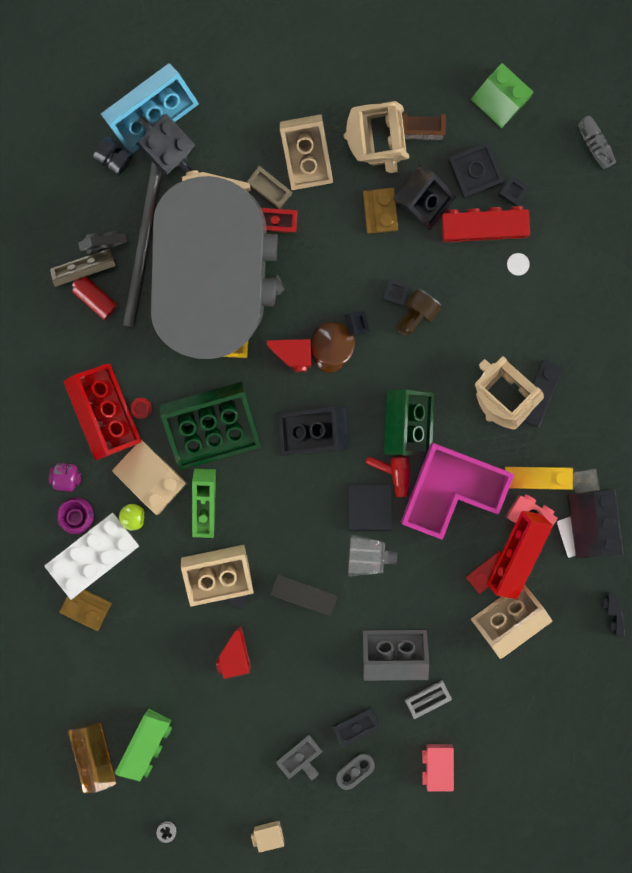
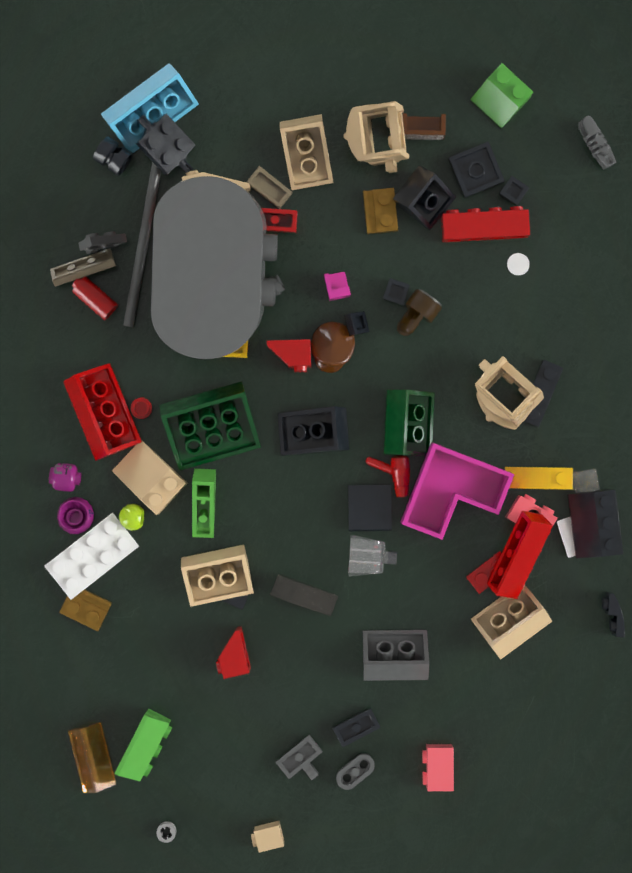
light grey tile [404,680,452,719] -> none
none -> dark pink panel [324,272,351,301]

